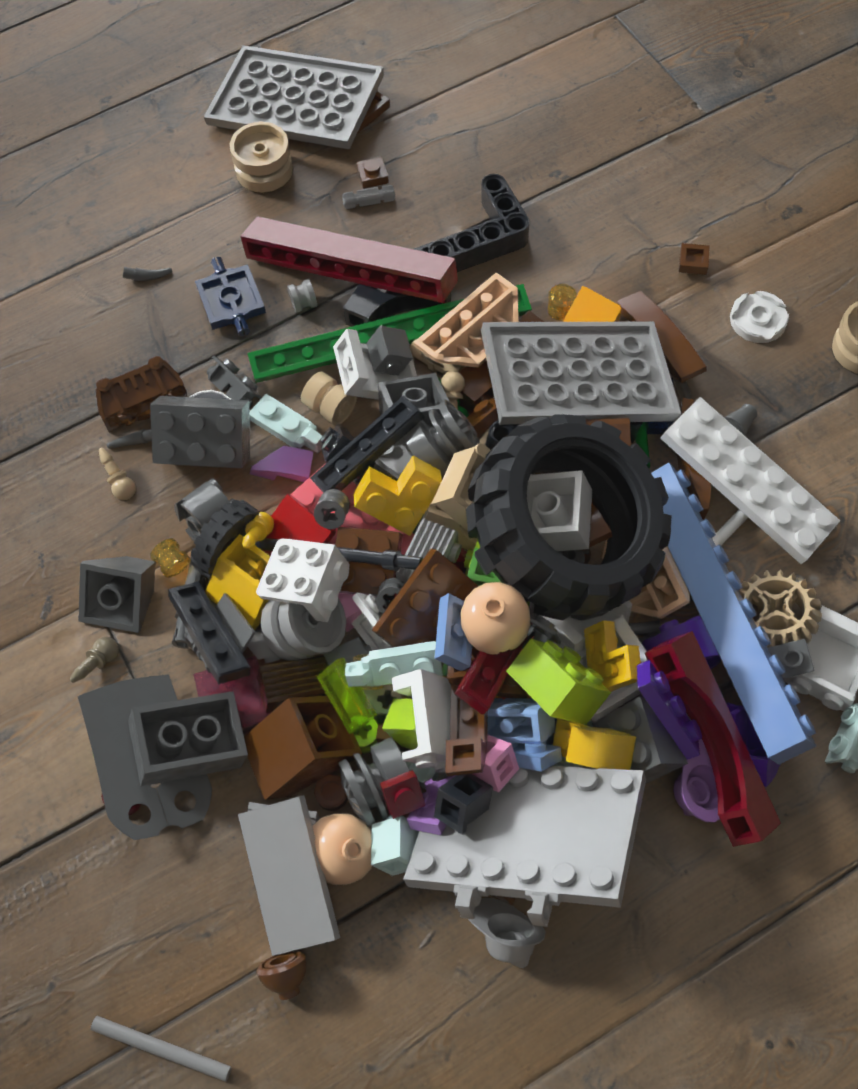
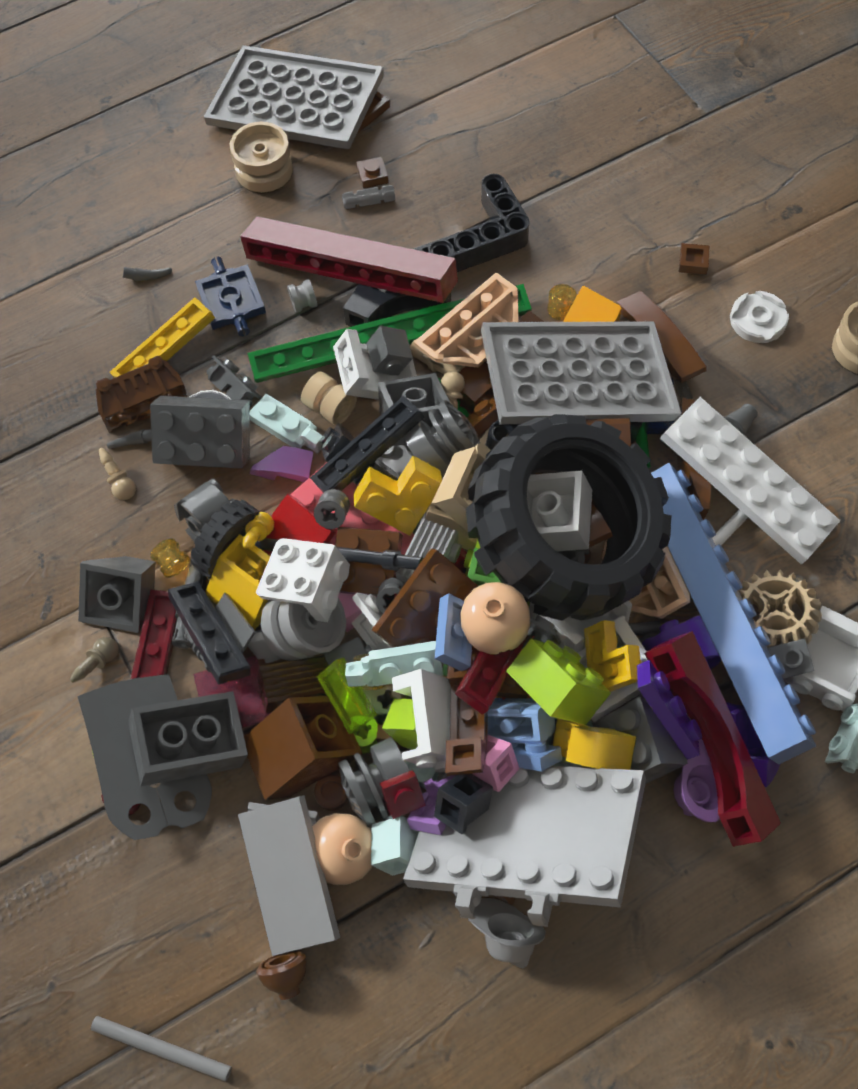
none -> yellow tile [110,297,215,378]
none -> dark red tile [130,589,177,679]

